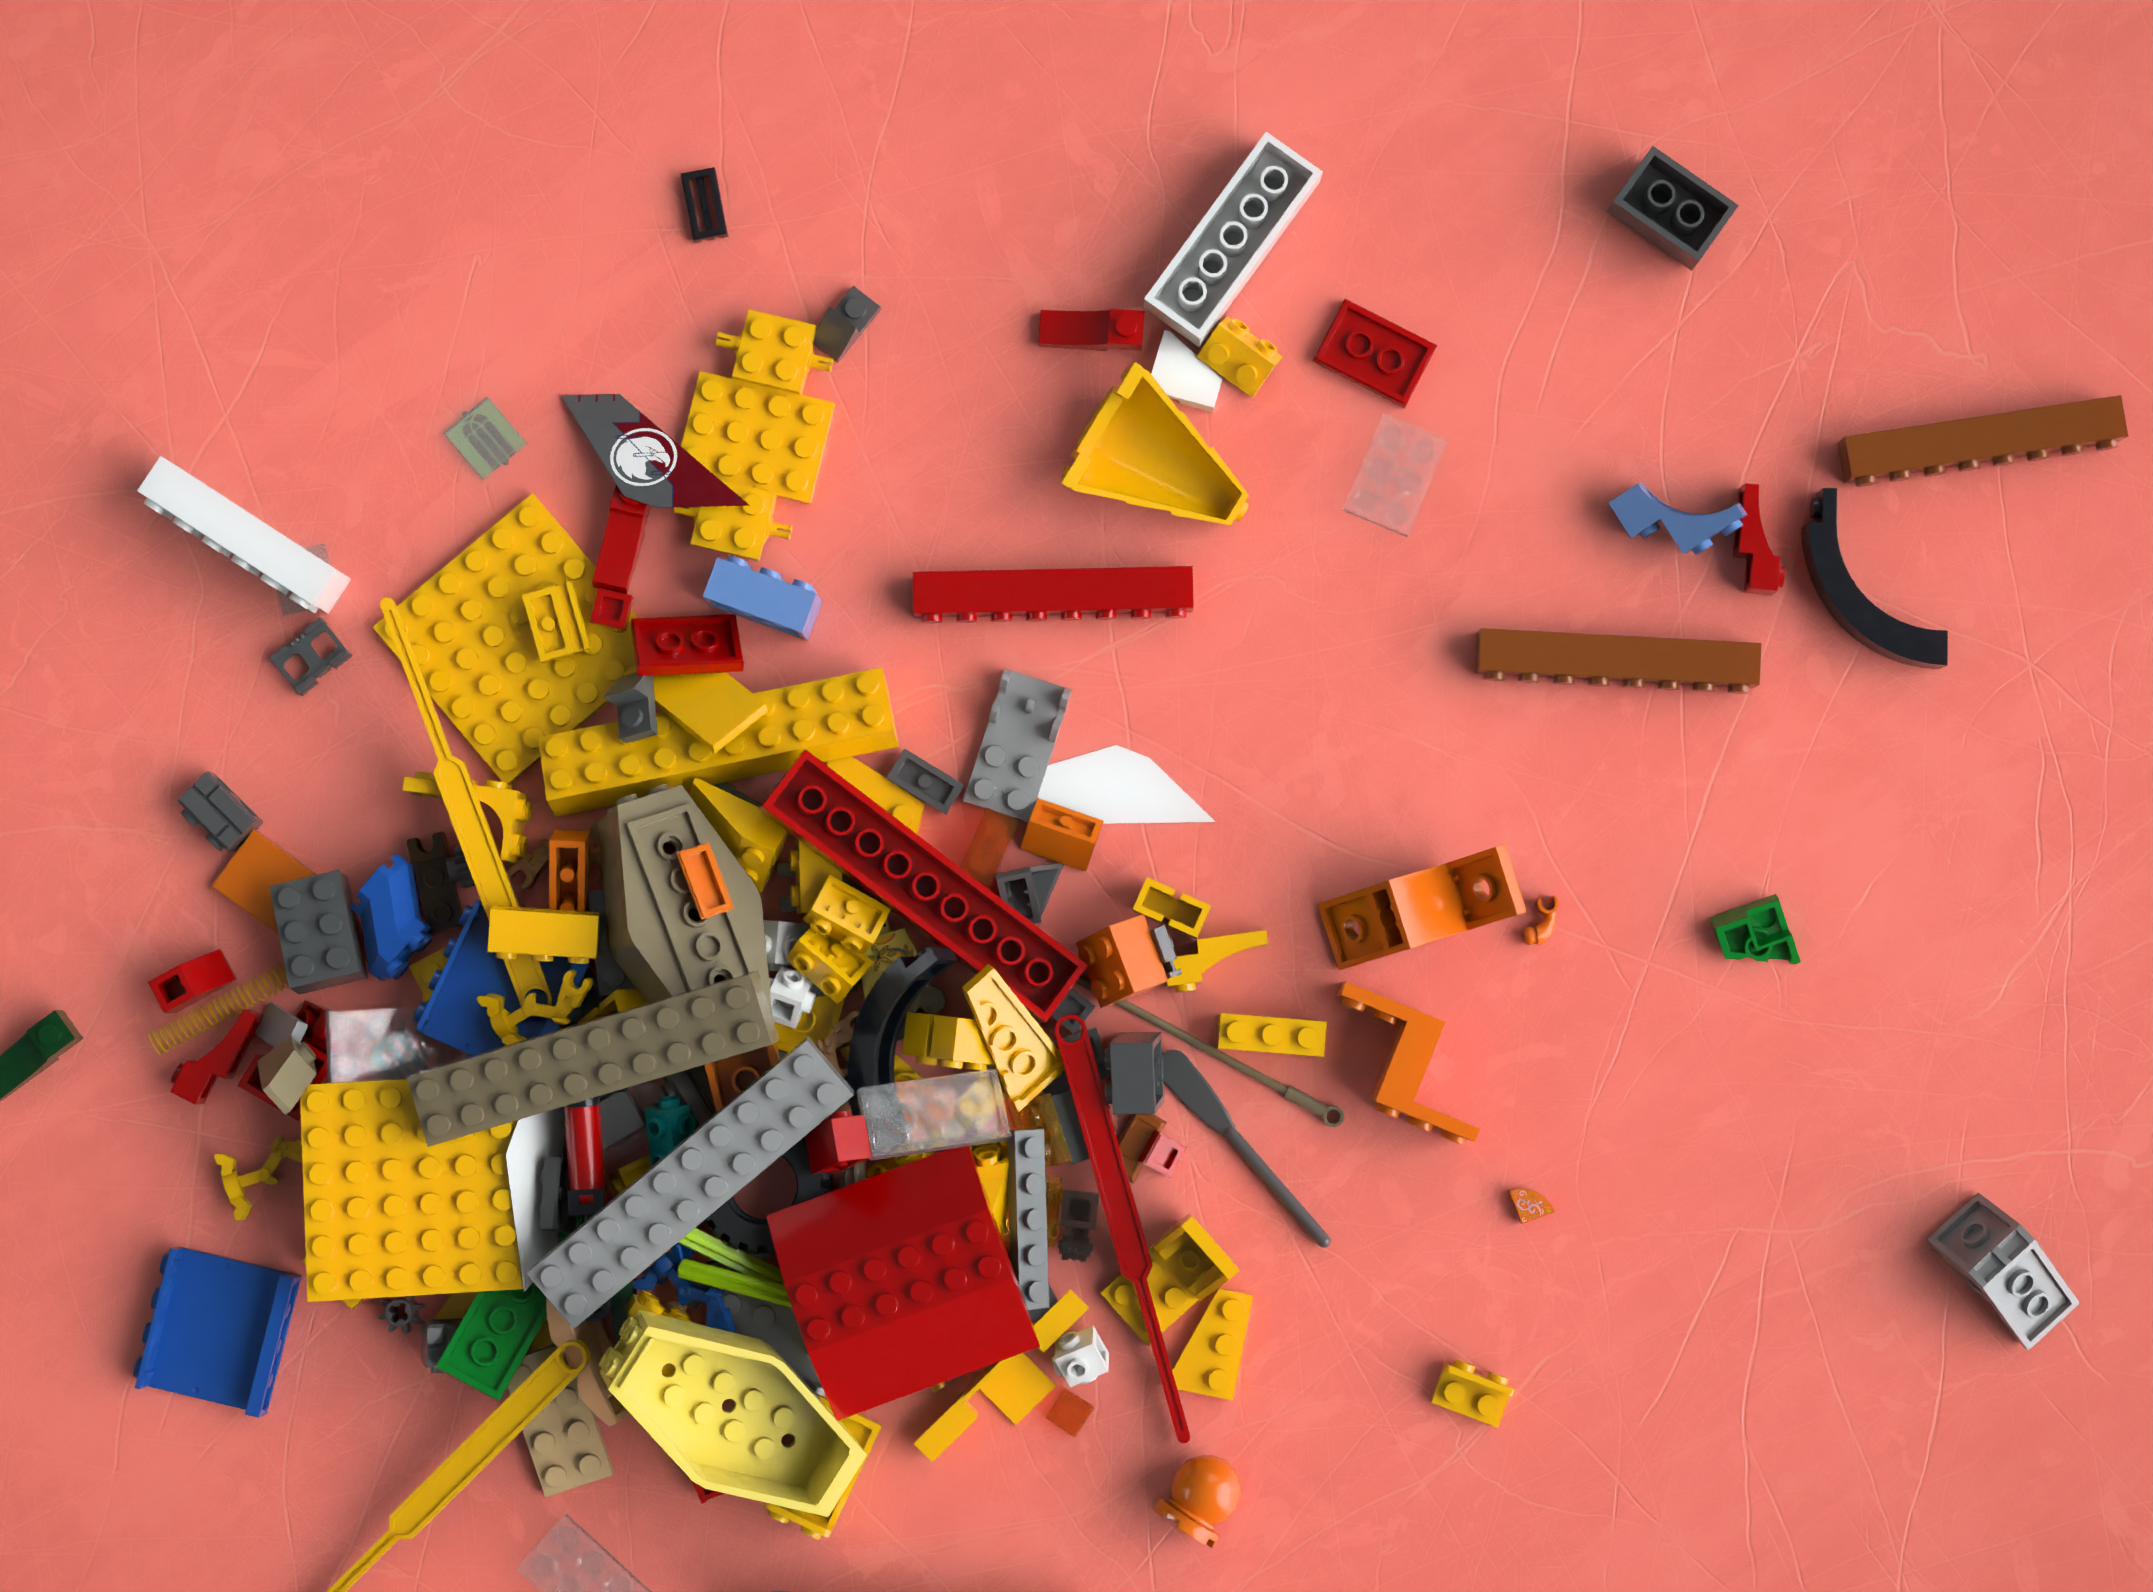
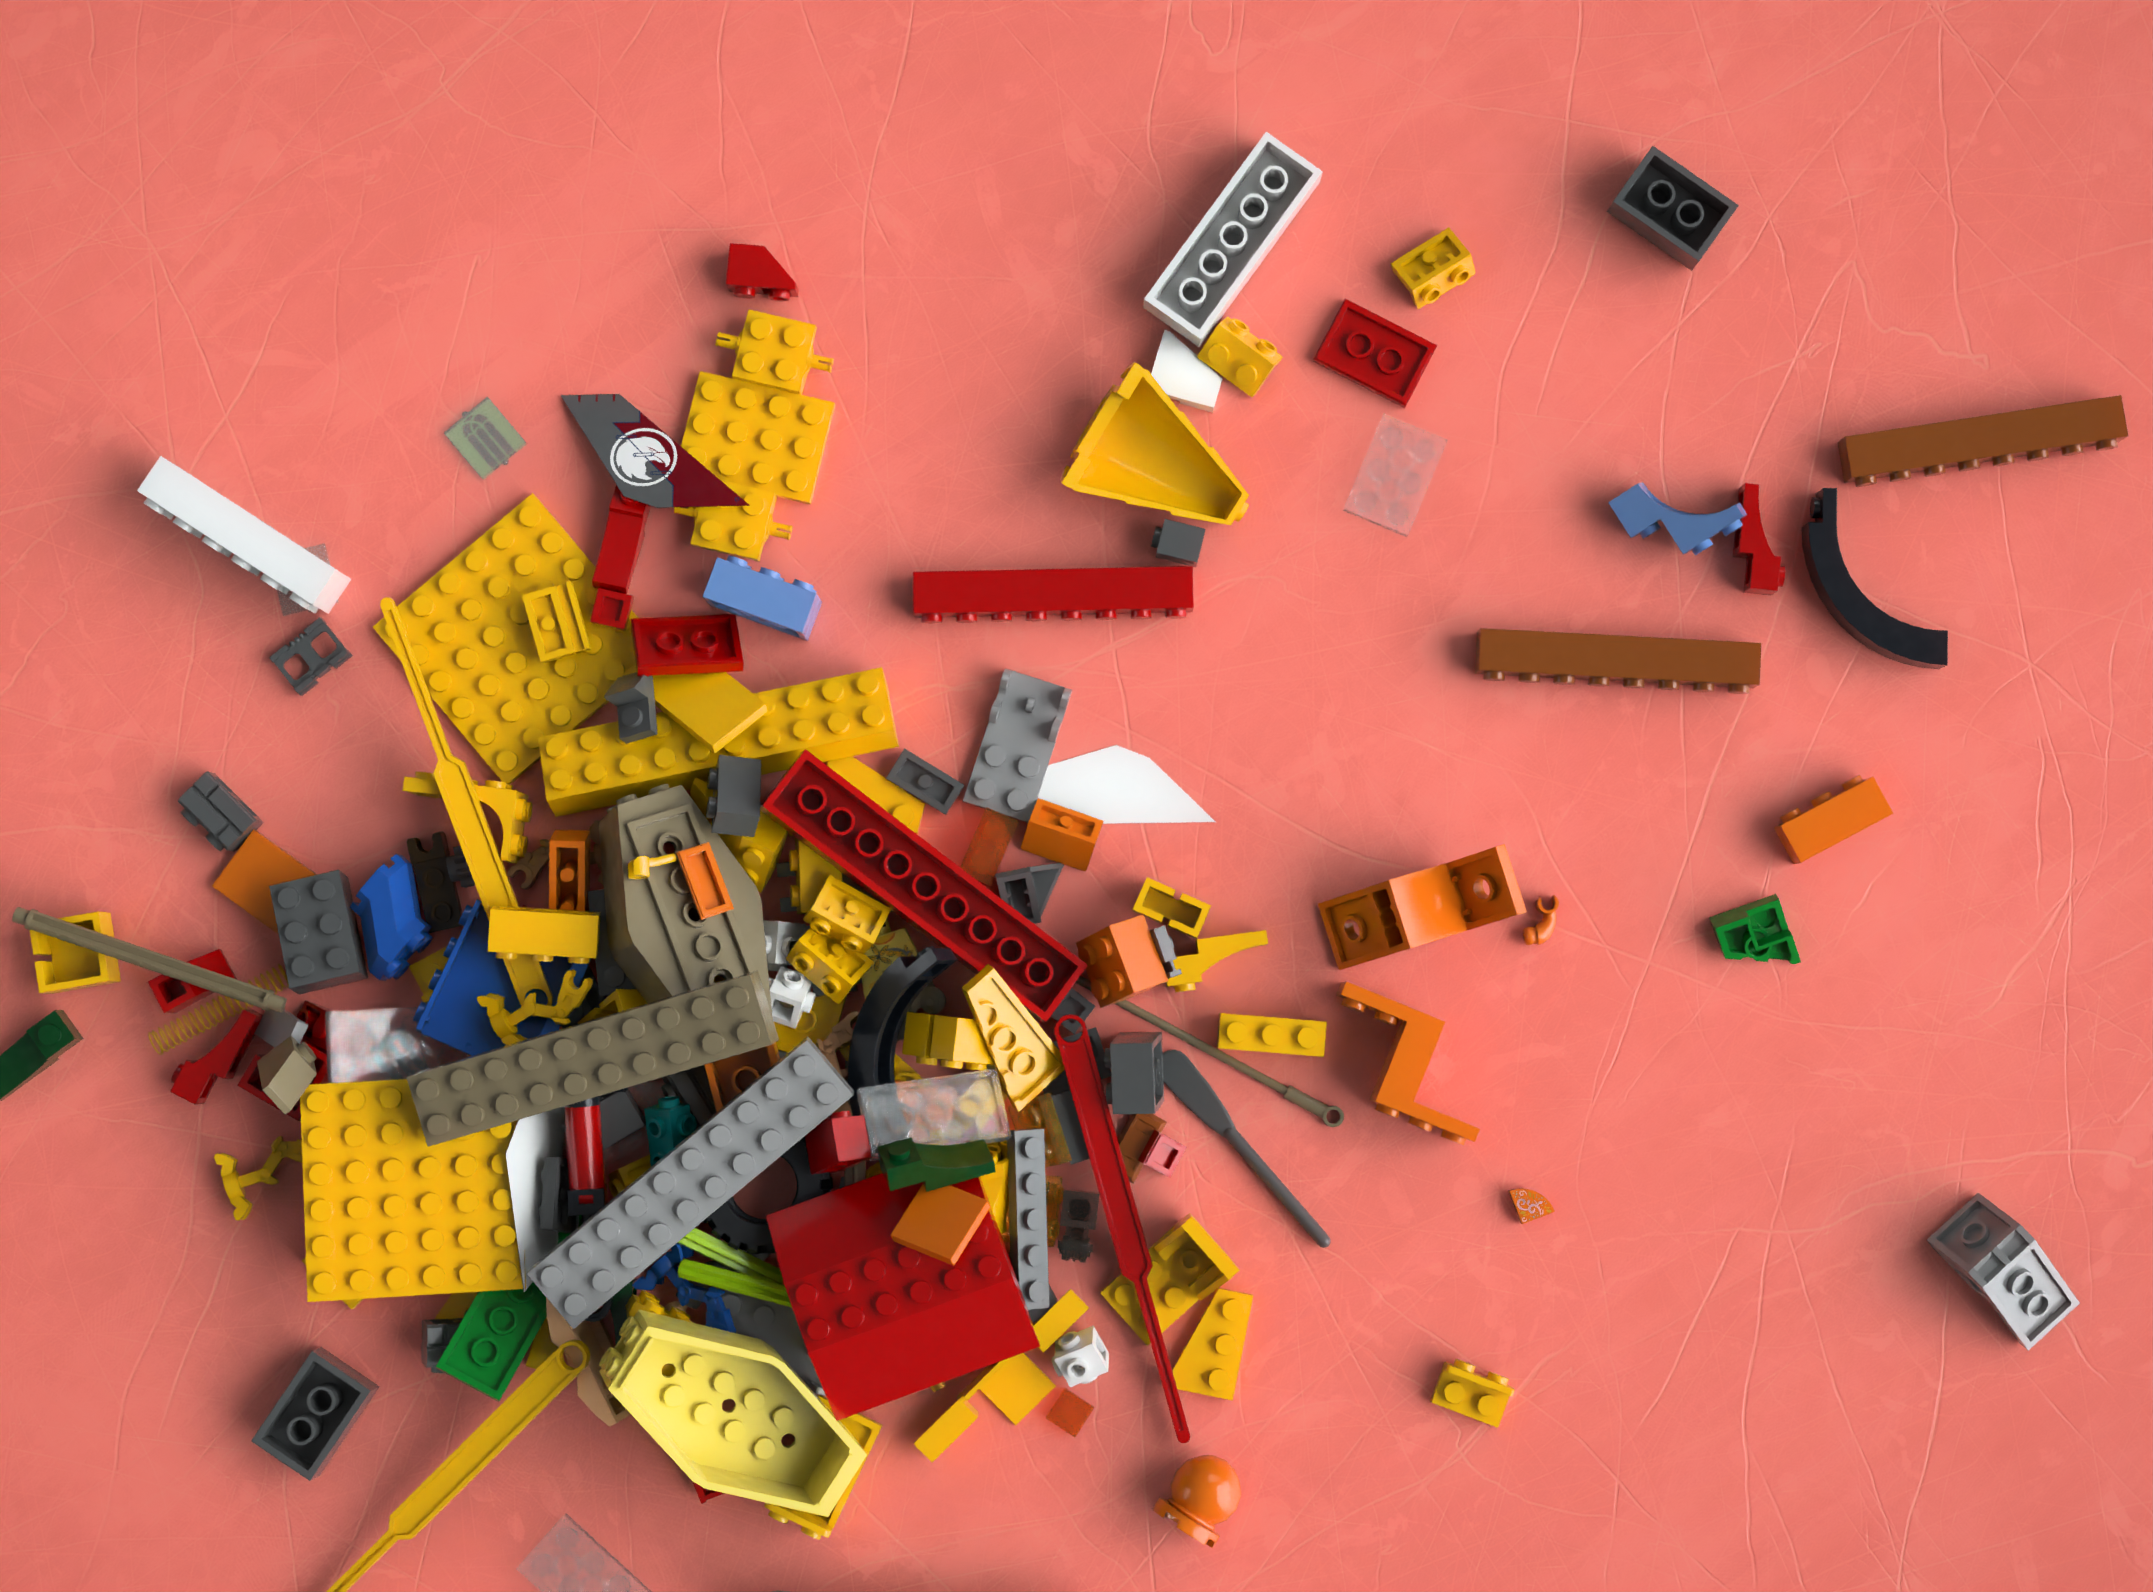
blue panel [133,1246,302,1418] -> none
dark grey gear [379,1296,425,1334] -> none
tan plate [507,1344,614,1498] -> none
black tile [681,167,729,243] -> none
dark grey slope [813,285,881,362] -> none
red slope [1038,309,1145,351] -> none
none -> dark tan piece [12,907,287,1013]
none -> yellow piece [30,911,121,994]
none -> dark grey brick [251,1347,380,1481]
none -> yellow hand [628,853,677,880]
none -> dark grey brick [706,755,761,837]
none -> red slope [726,243,799,301]
none -> dark green slope [877,1137,996,1192]
none -> orange tile [891,1185,991,1266]
none -> dark grey brick [1151,519,1205,567]
none -> yellow bracket [1391,227,1475,309]
none -> orange brick [1774,775,1894,864]

